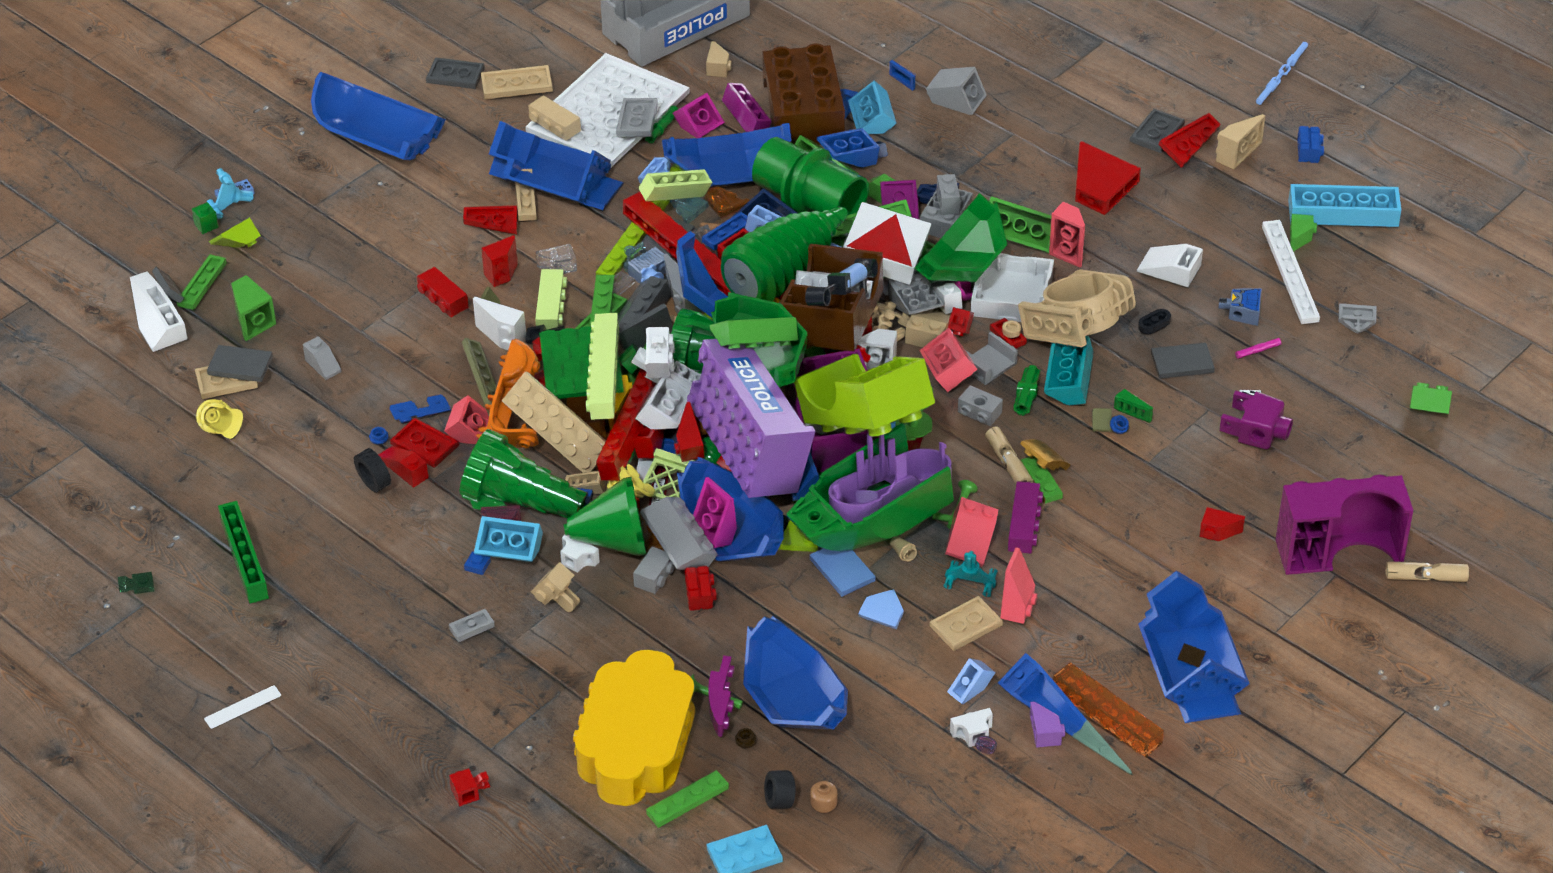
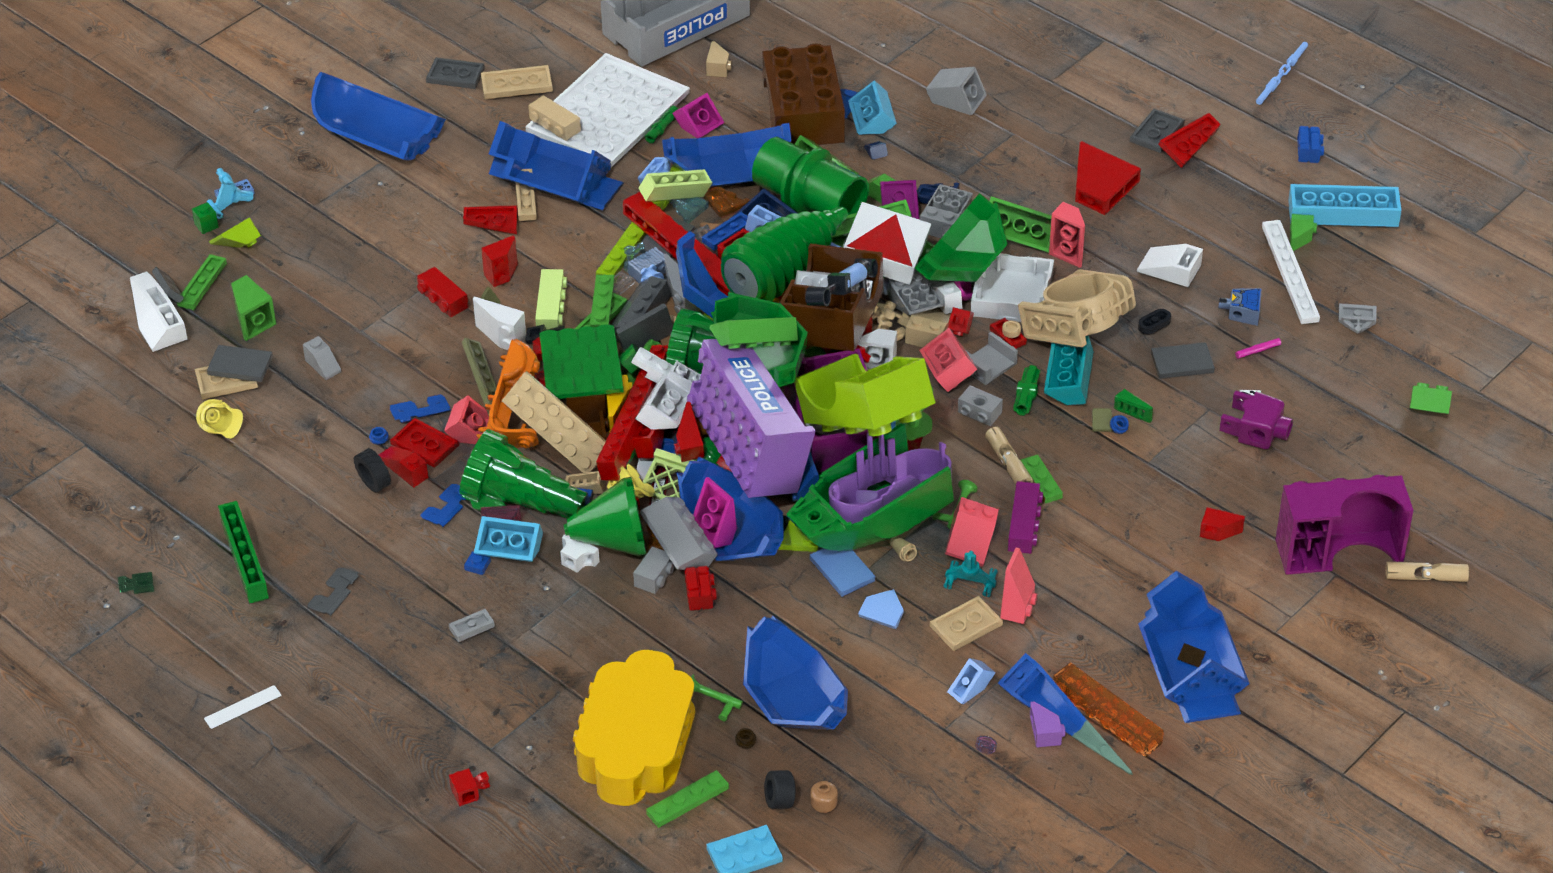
tan brick [531,562,580,612] -> none
clear slope [535,244,577,274] -> none
yellowish green brick [586,313,619,420] -> none
light grey plate [616,98,658,137] -> none
white hinge [645,327,675,378] -> none
magenta slope [708,655,735,737] -> none
magenta brick [722,83,772,132] -> none
blue slope [817,128,880,167] -> none
blue slope [889,60,916,91] -> none
light grey brick [936,174,960,215] -> none
white brick [950,708,993,747] -> none
pearl gold slope [1020,439,1071,471] -> none
tan slope [1216,114,1265,169] -> none
none -> dark grey piece [307,568,358,616]
none -> blue piece [420,484,465,527]

